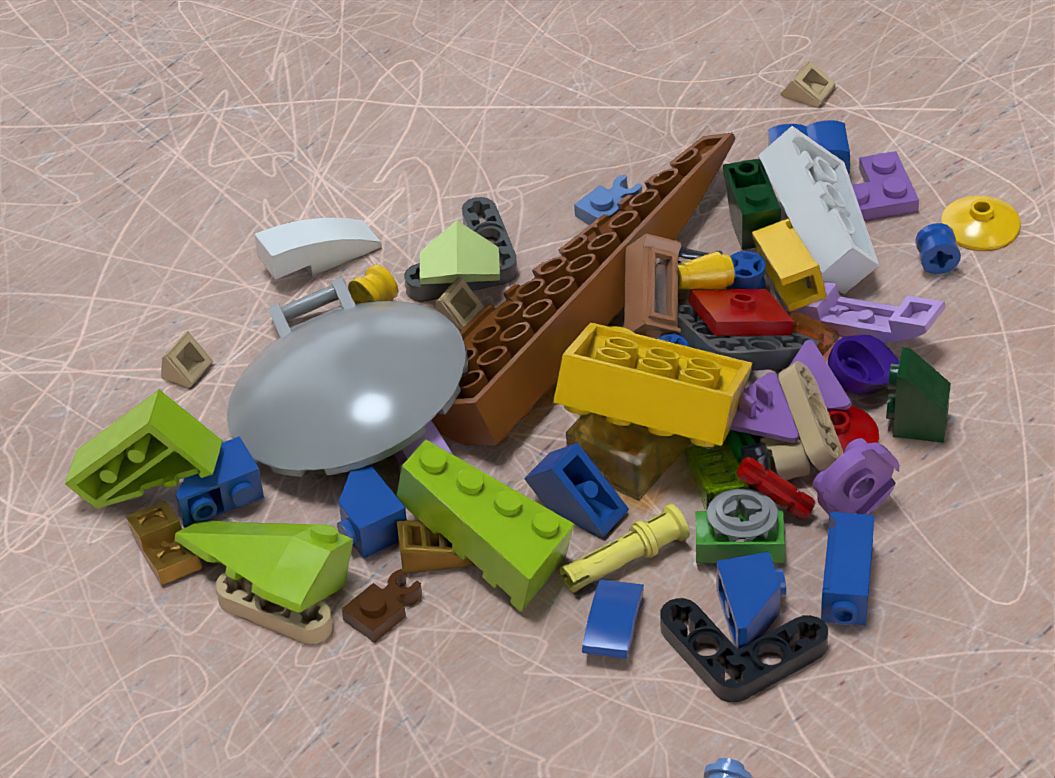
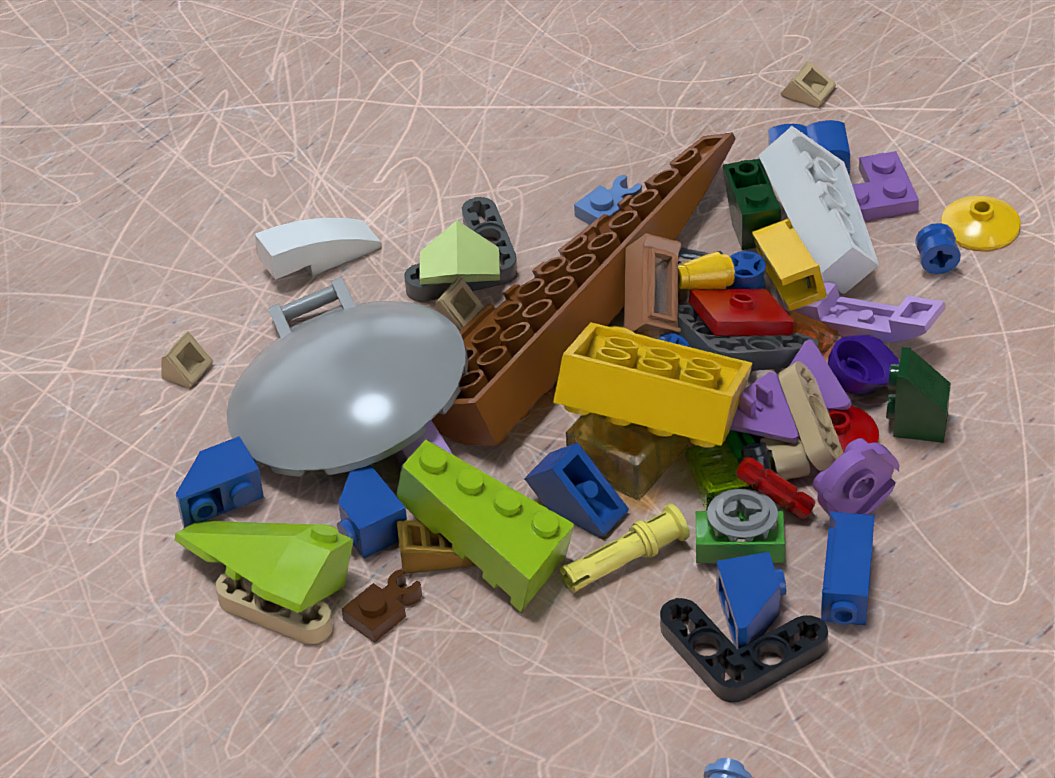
lime wedge [65,389,223,509] -> none
pearl gold slope [125,501,202,585] -> none
yellow wheel [348,264,399,304] -> none
blue slope [582,579,644,659] -> none

